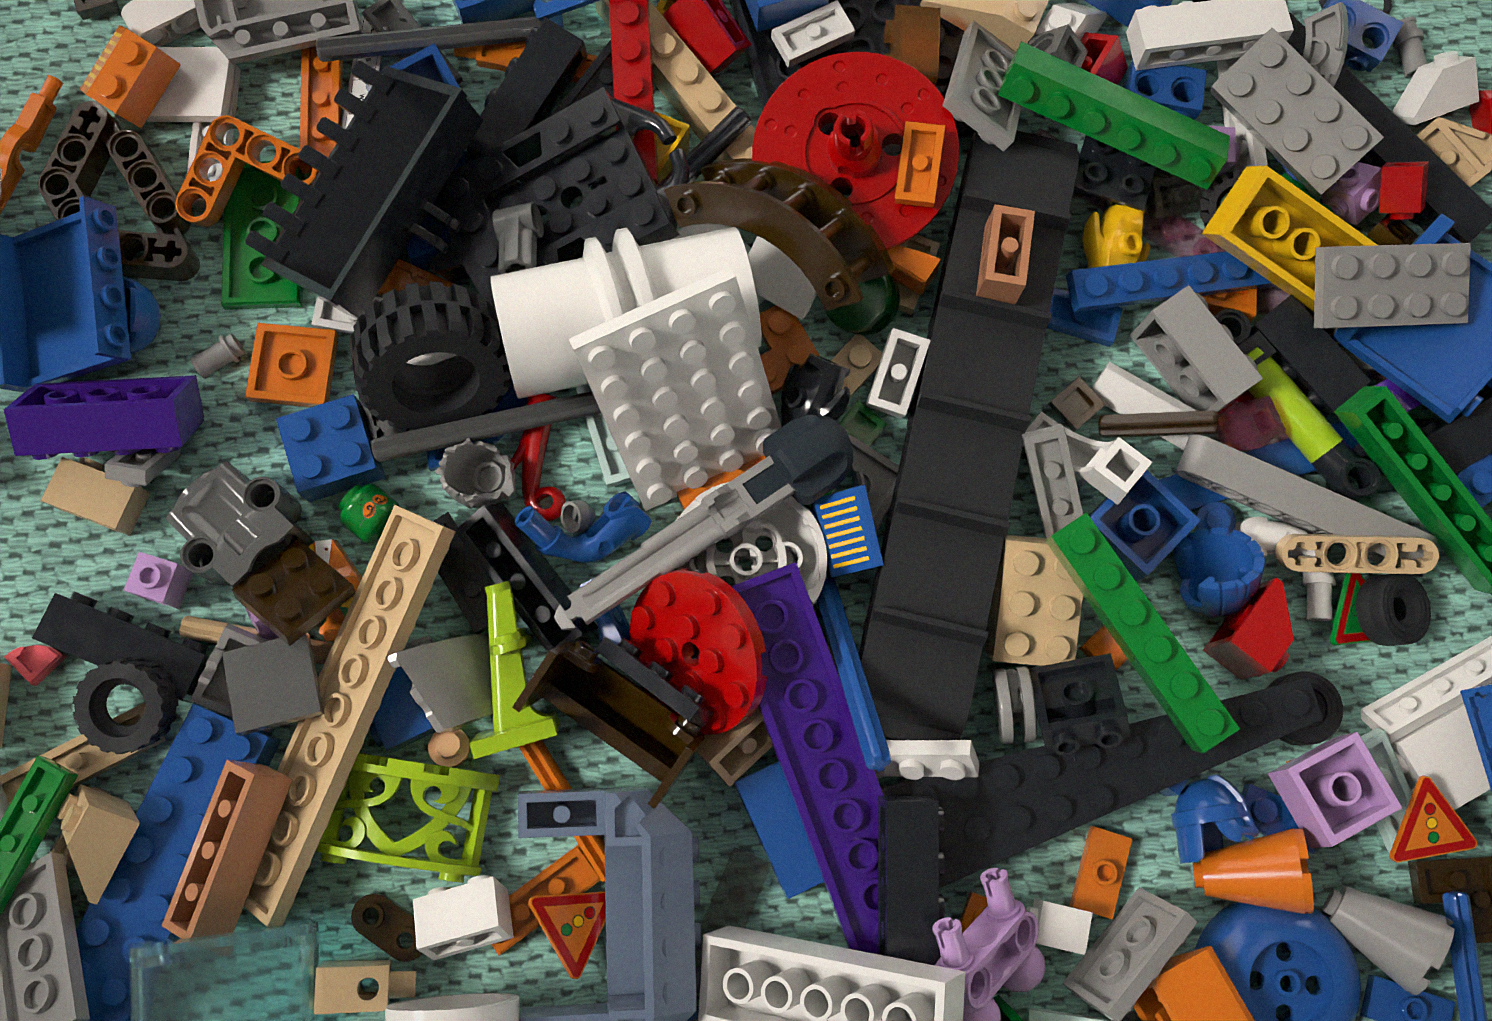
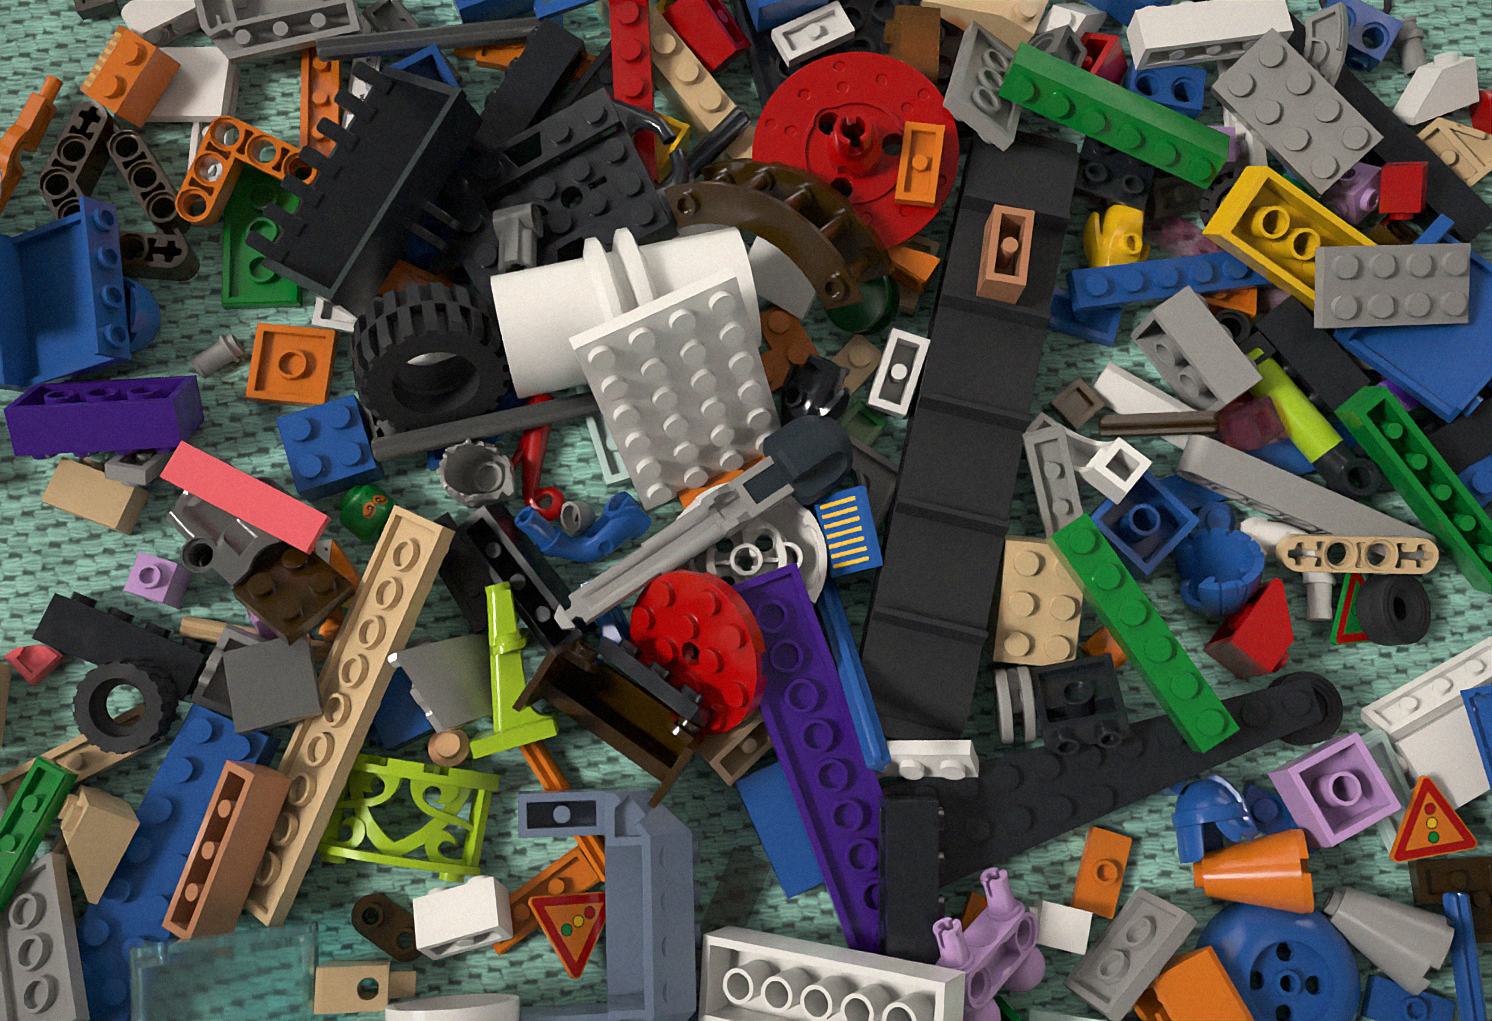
none -> coral tile [159,441,331,555]

